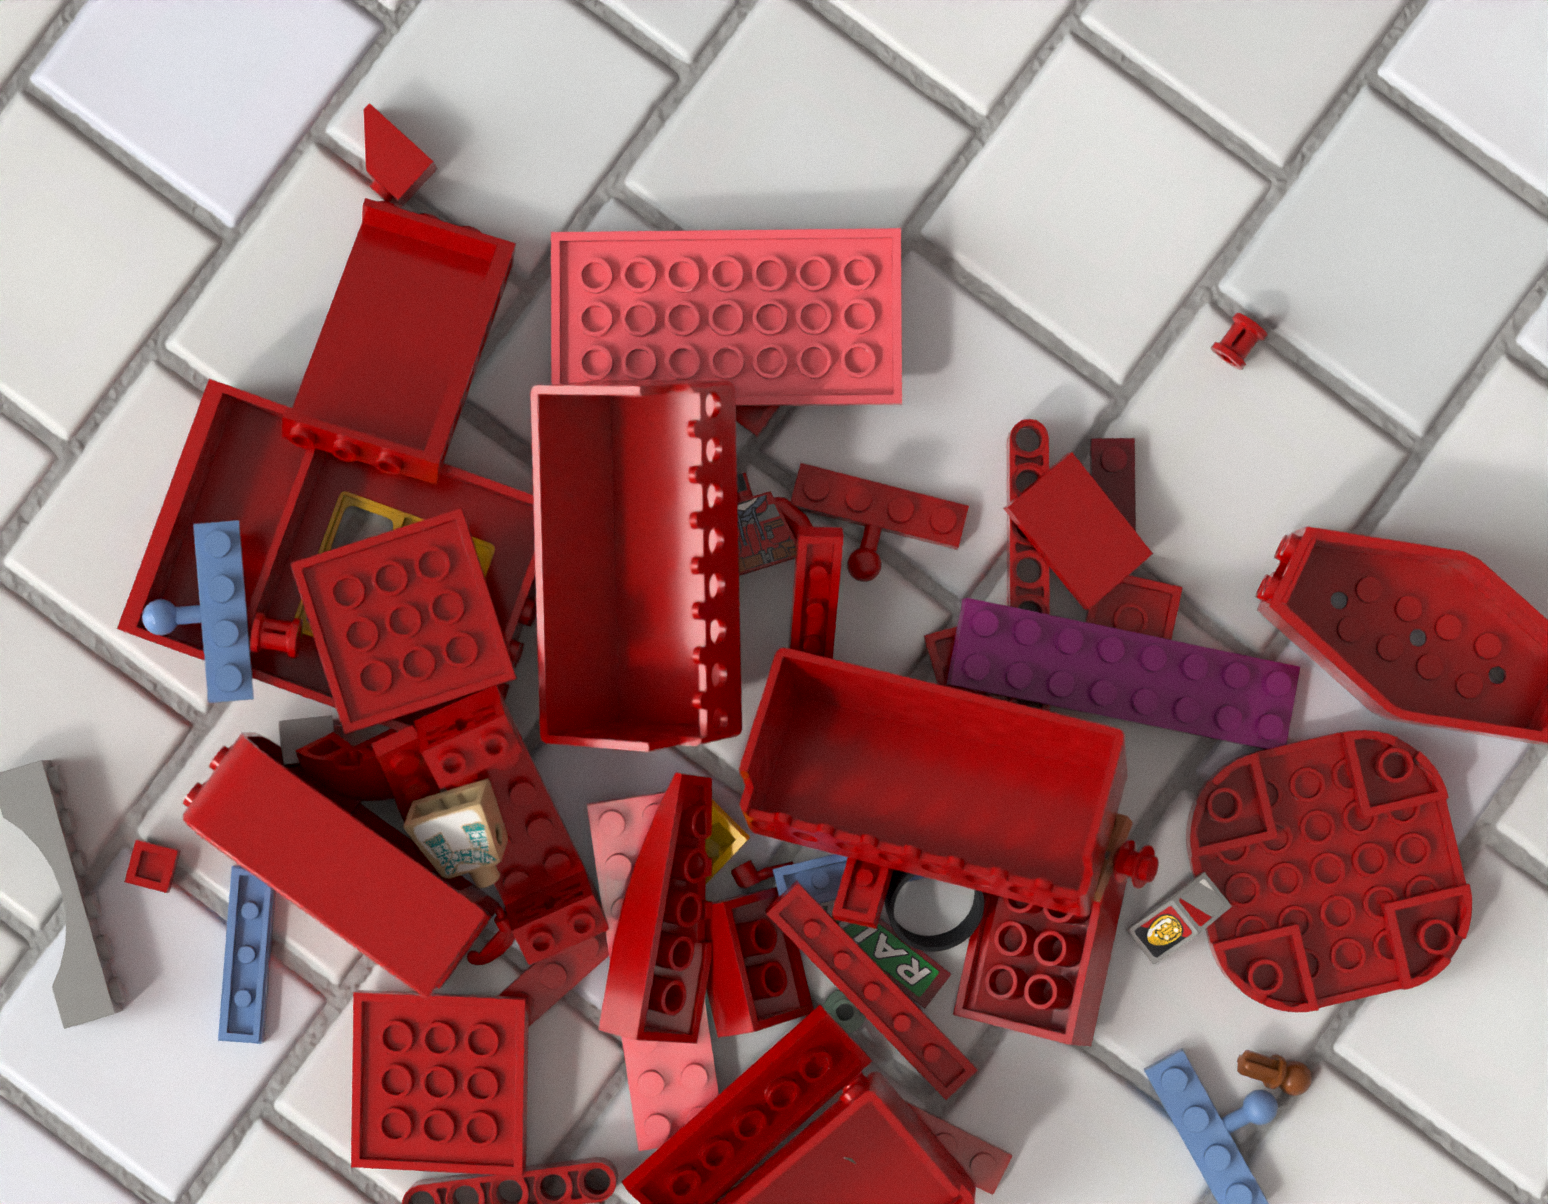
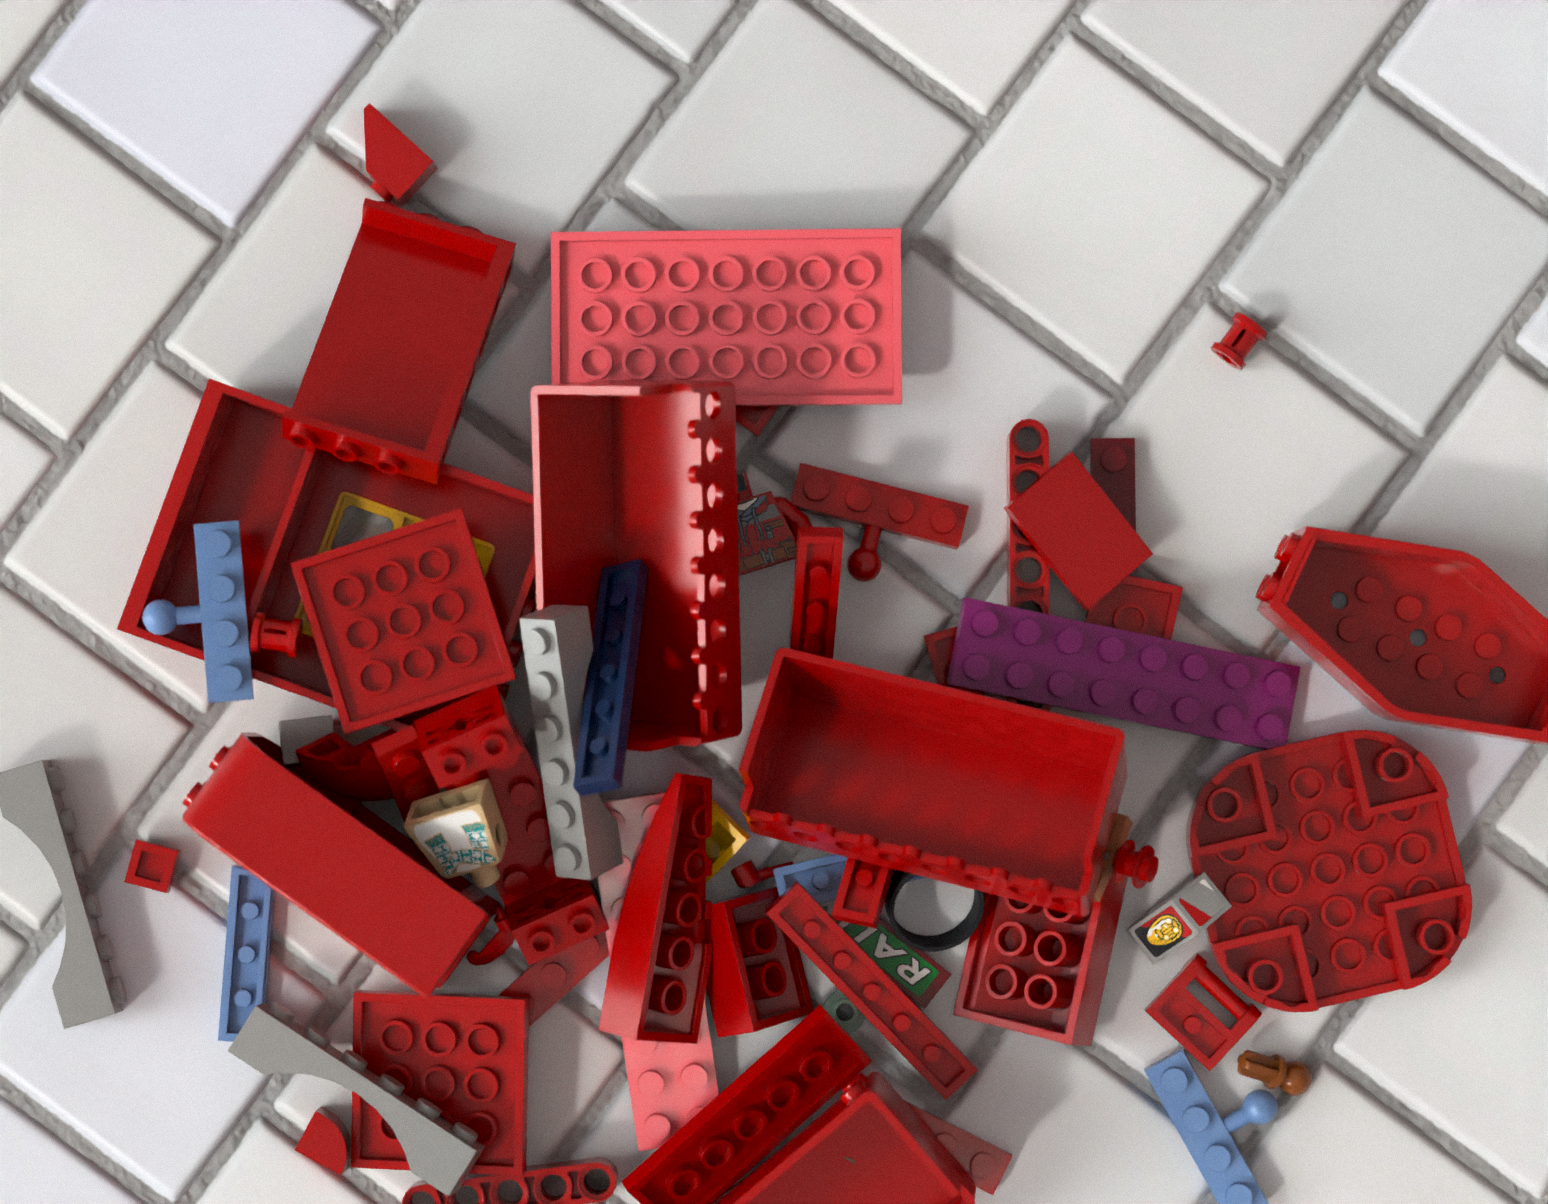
none -> light grey arch [228,1002,485,1196]
none -> red brick [295,1106,351,1175]
none -> light grey arch [519,605,623,880]
none -> dark blue plate [573,559,649,797]
none -> red plate [1144,953,1262,1071]

